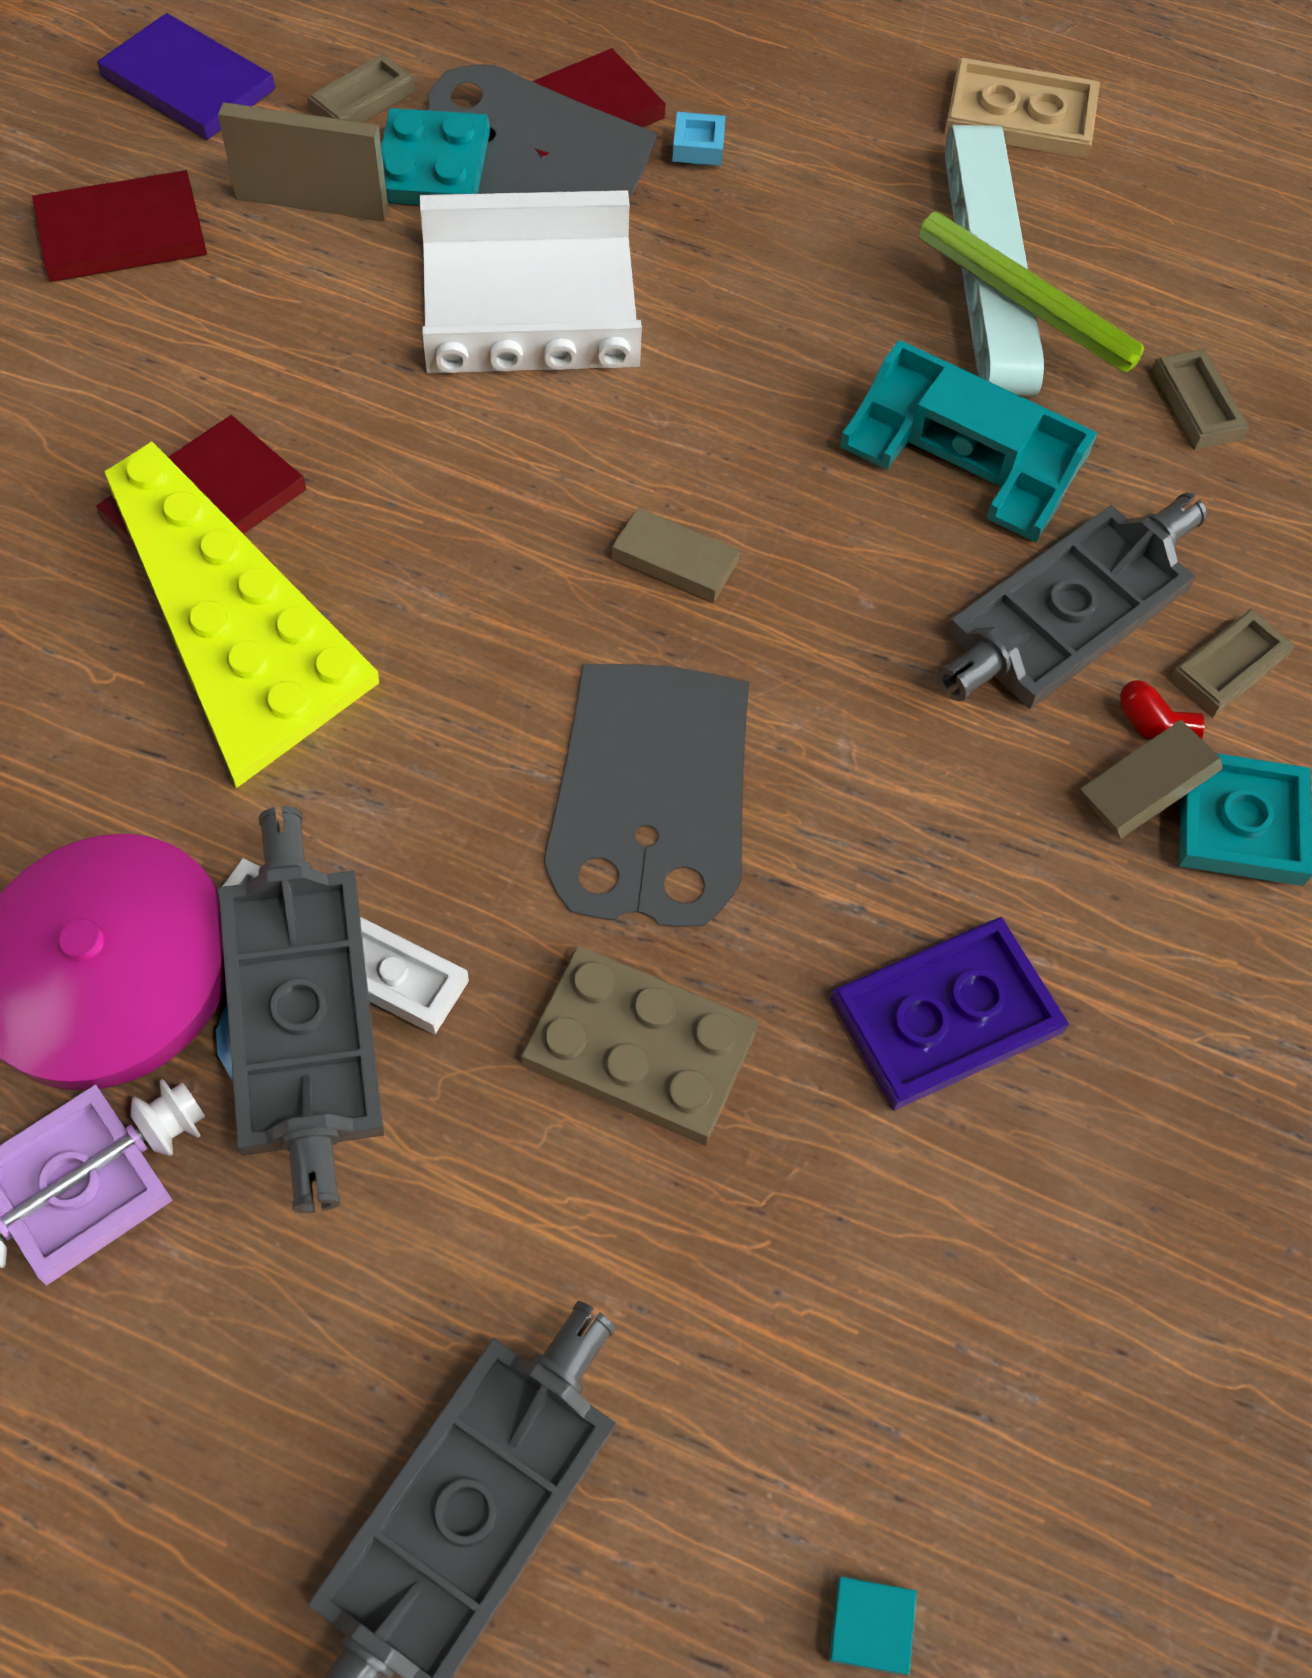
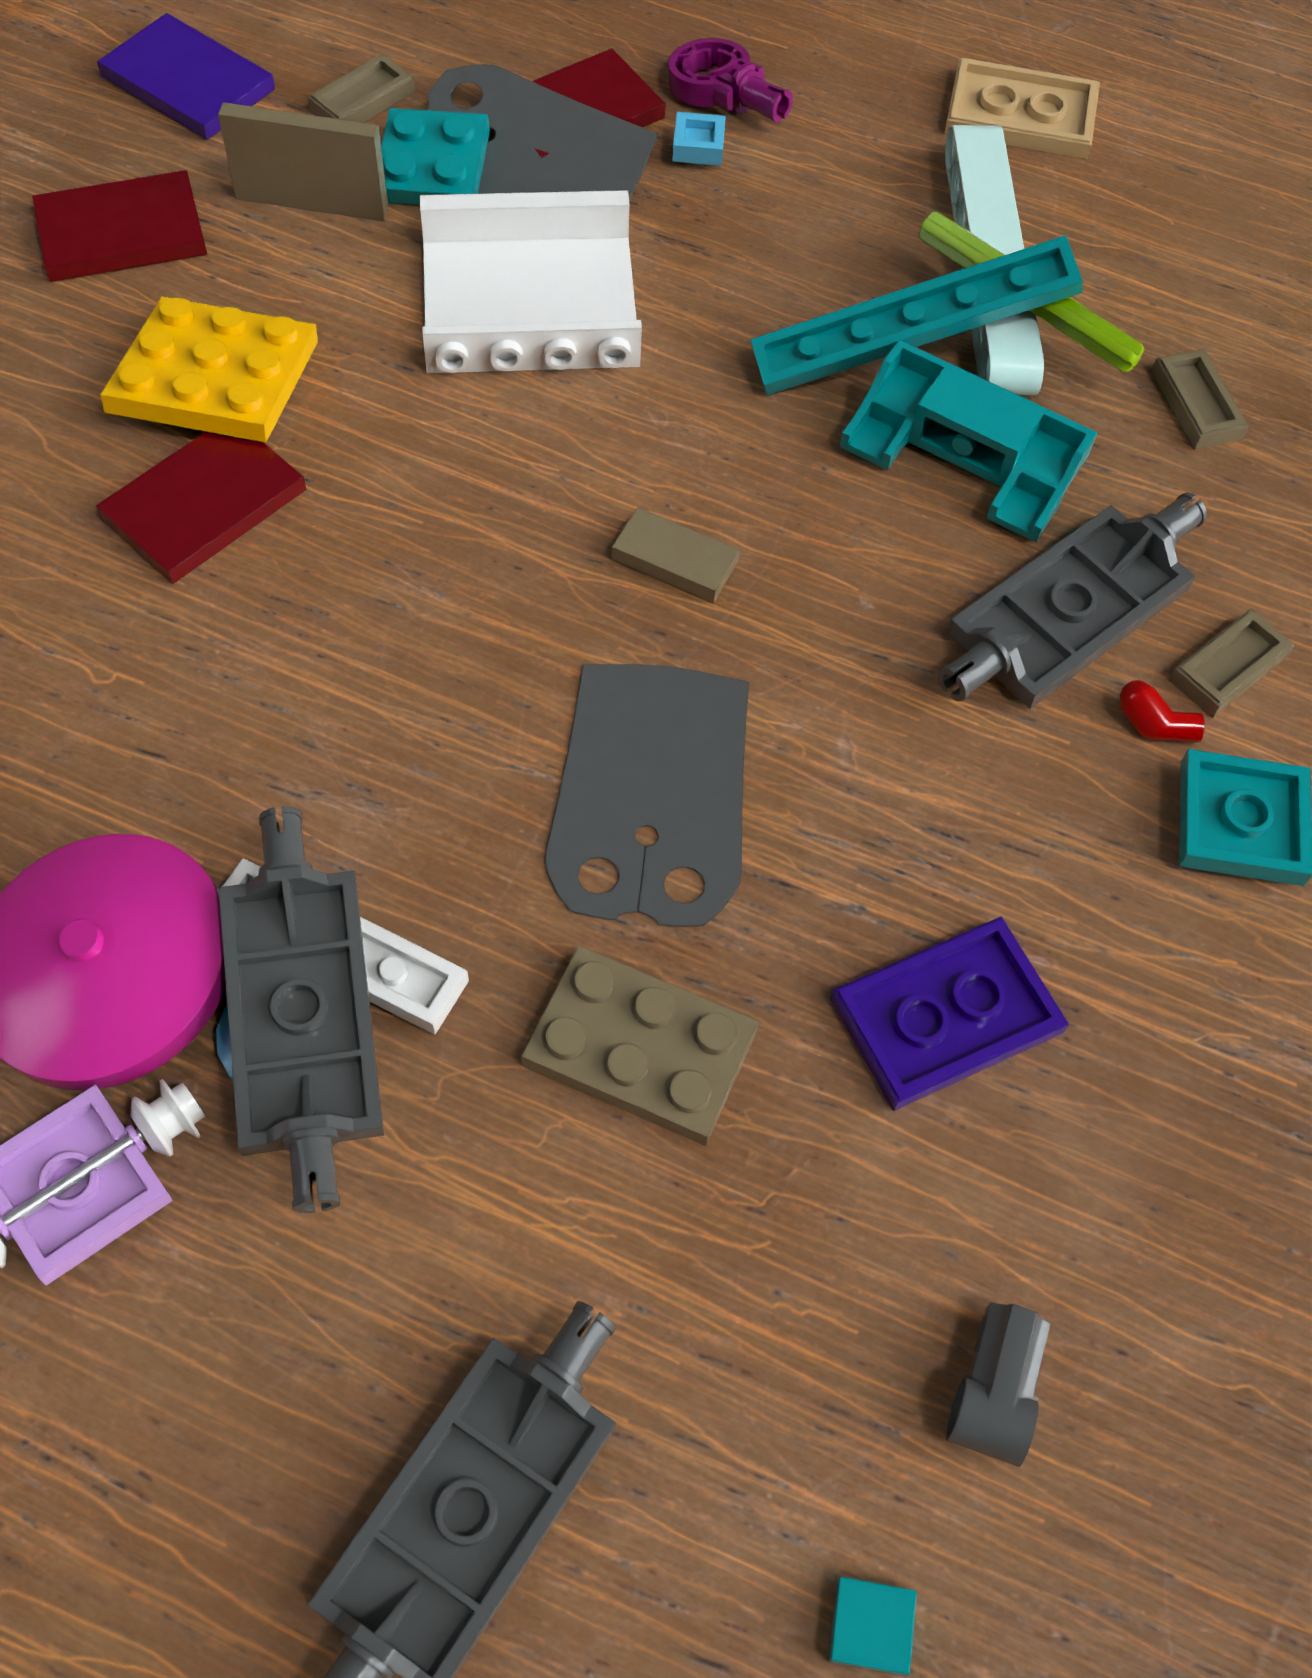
neon yellow wing [104,442,379,788] -> none
dark tan tile [1080,720,1222,839] -> none
none -> yellow plate [100,296,318,443]
none -> magenta pin [668,38,793,123]
none -> teal plate [750,235,1083,395]
none -> dark grey piece [946,1302,1051,1467]

